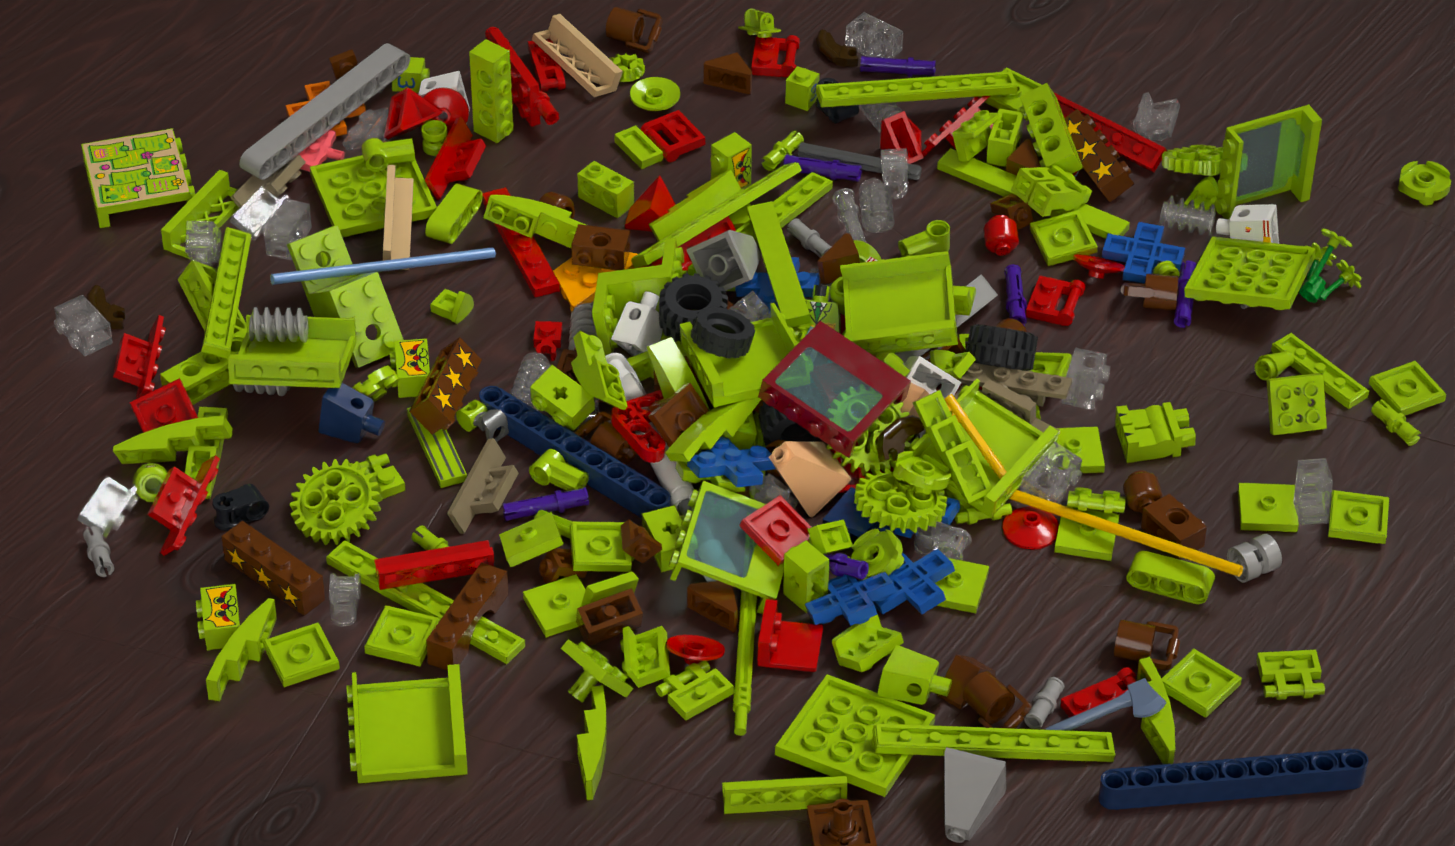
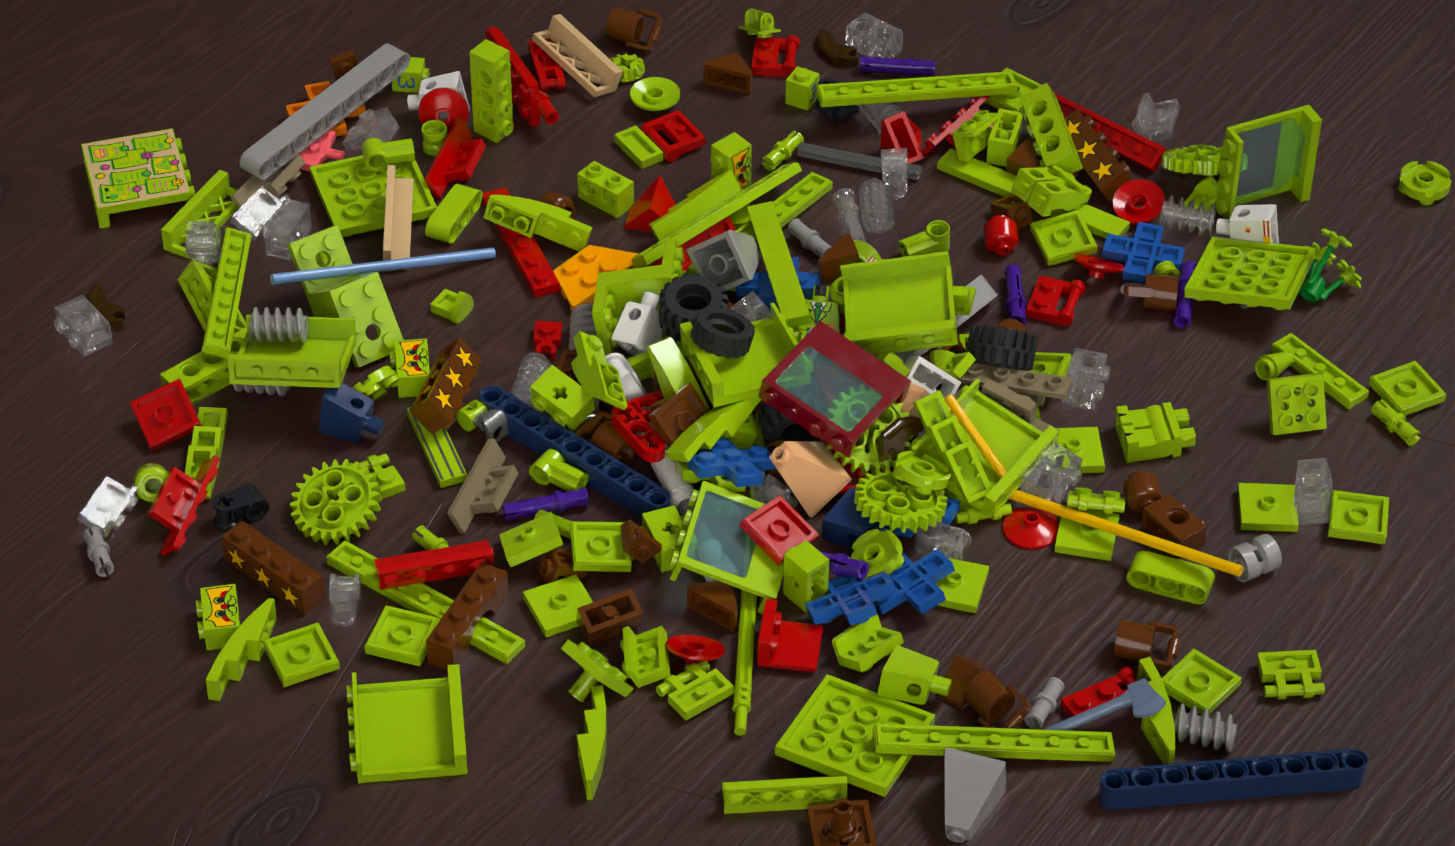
red bracket [113,315,166,399] -> none
lime slope [113,415,232,464] -> none
red slope [384,88,443,140] -> none
reddish brown brick [572,224,630,270] -> none
lime tile [581,572,639,607] -> none
dark purple pin [783,154,862,182] -> none
lime plate [807,519,853,555] -> none
none -> red dish [1113,179,1165,224]
none -> light grey piece [1174,703,1239,753]

